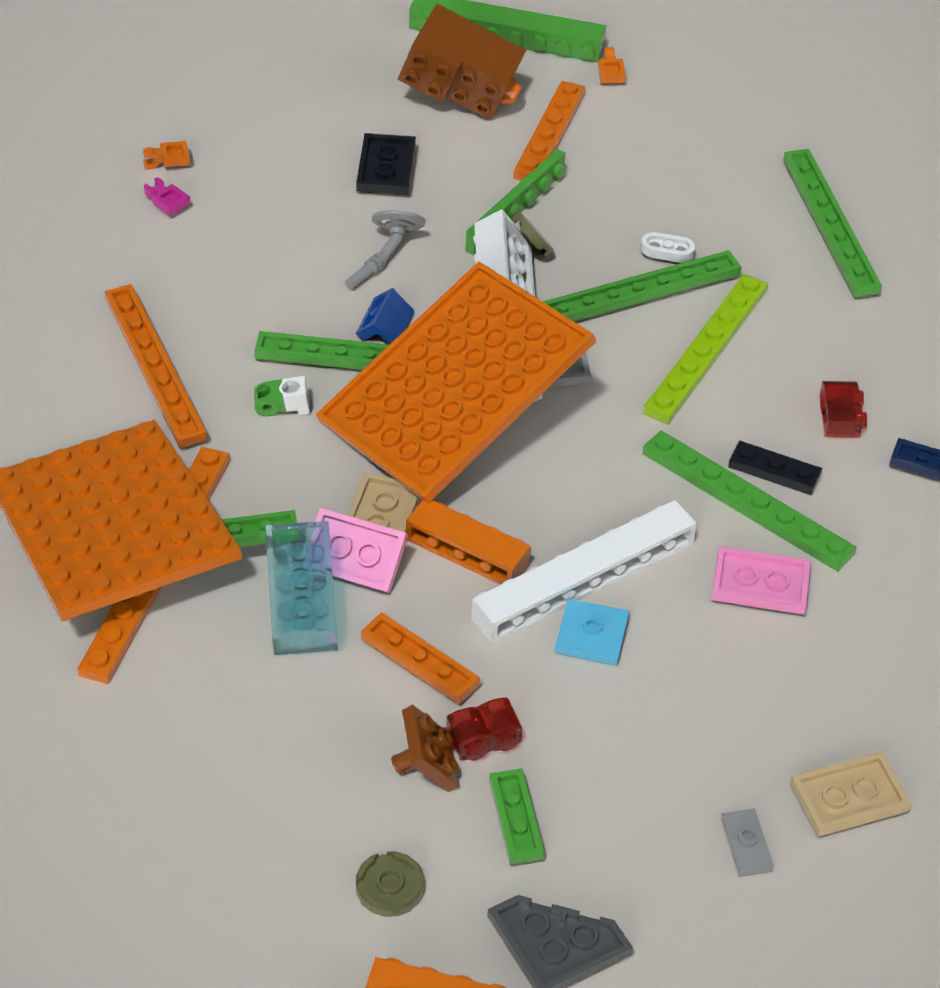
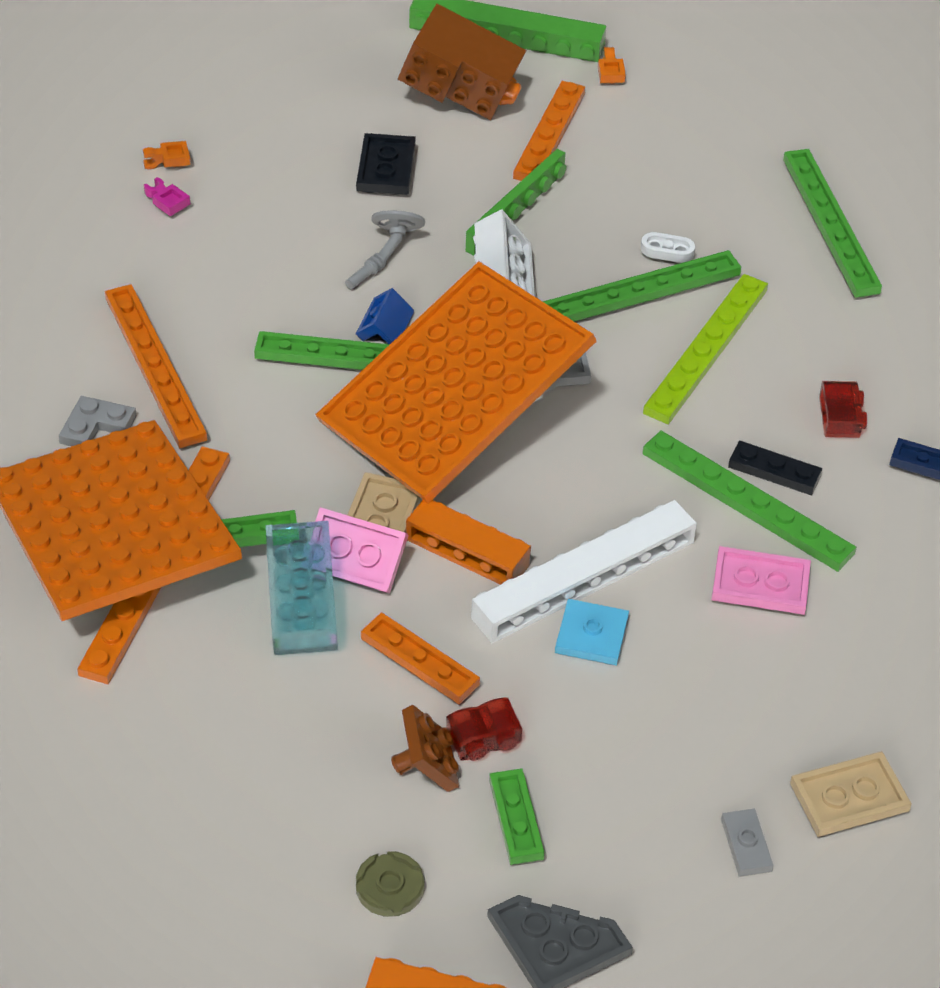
leg [254,376,310,416] -> none
olive tile [511,210,555,257] -> none
none -> light grey plate [59,396,137,446]

